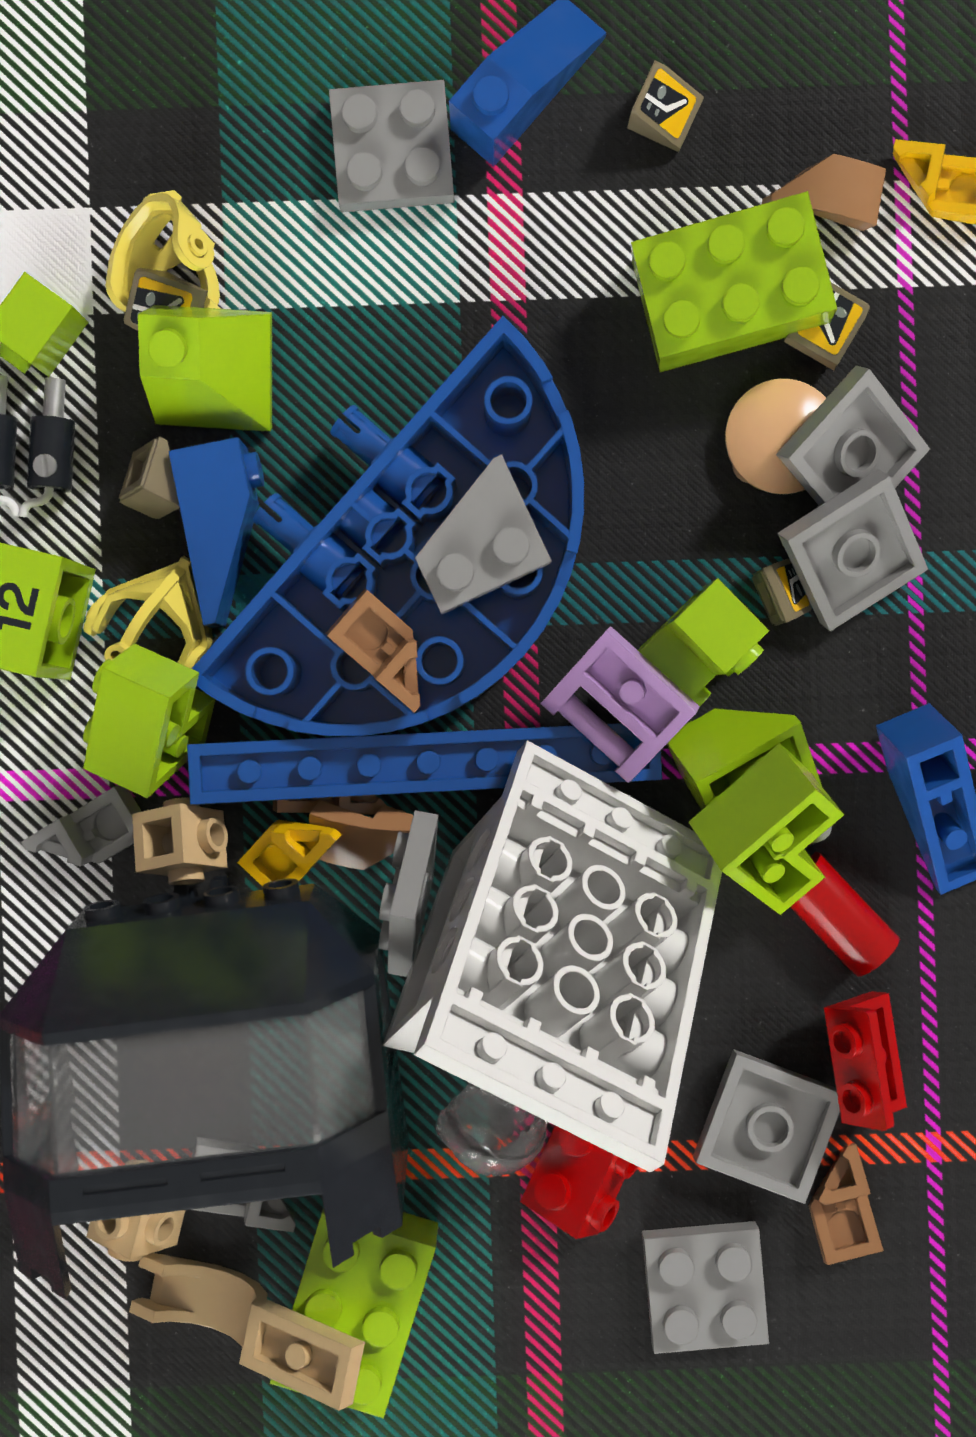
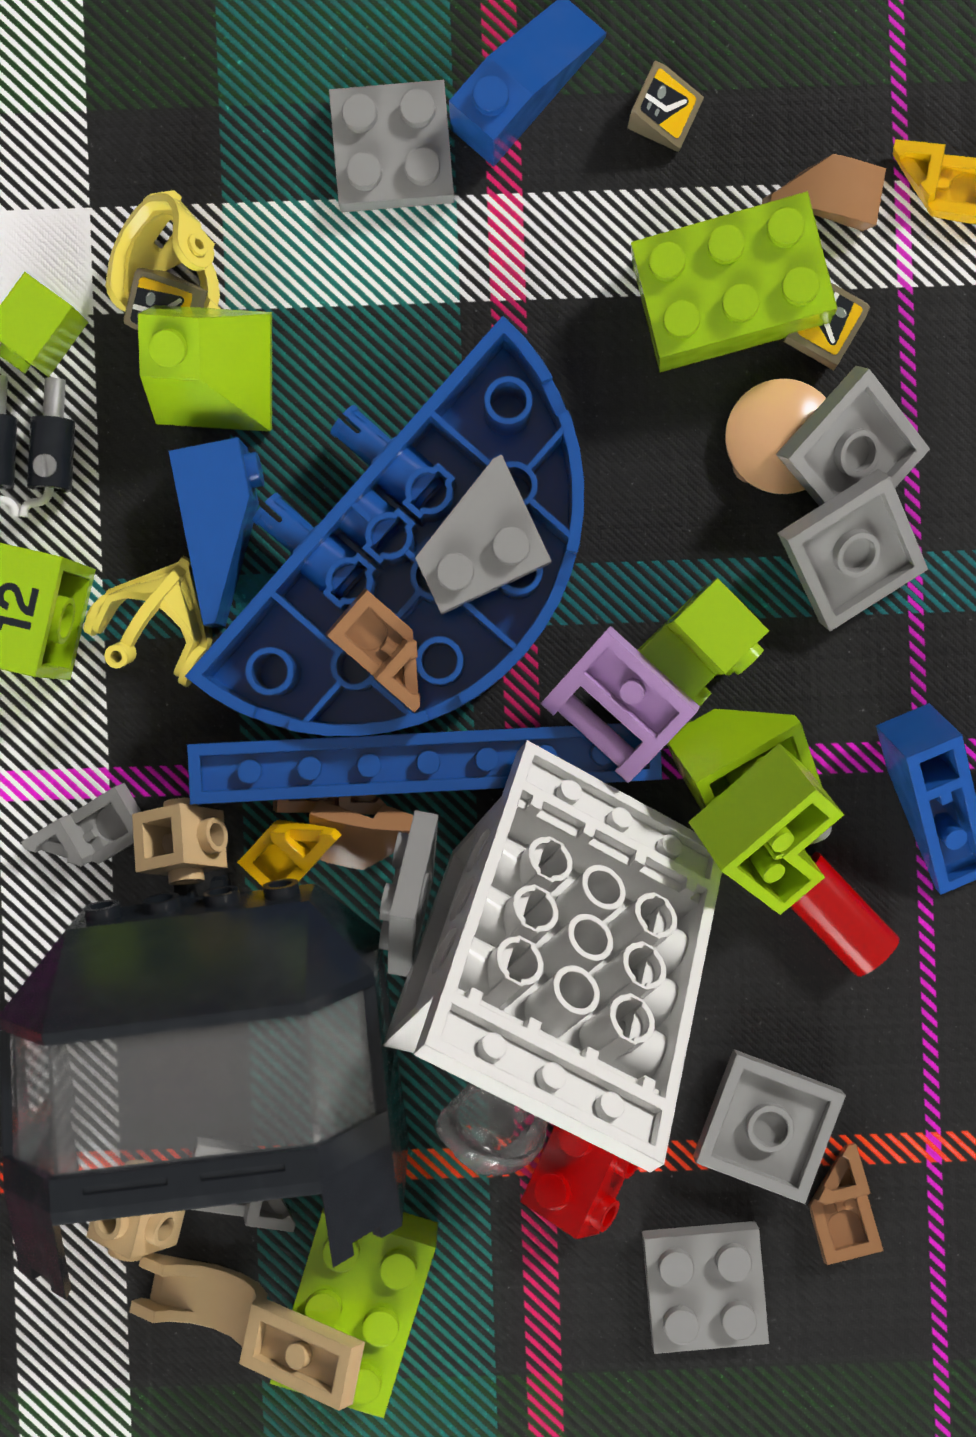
lime brick [83,643,216,798] -> none
dark tan slope [119,436,179,519] -> none
dark tan slope [751,559,812,626] -> none
red bracket [824,991,907,1131] -> none

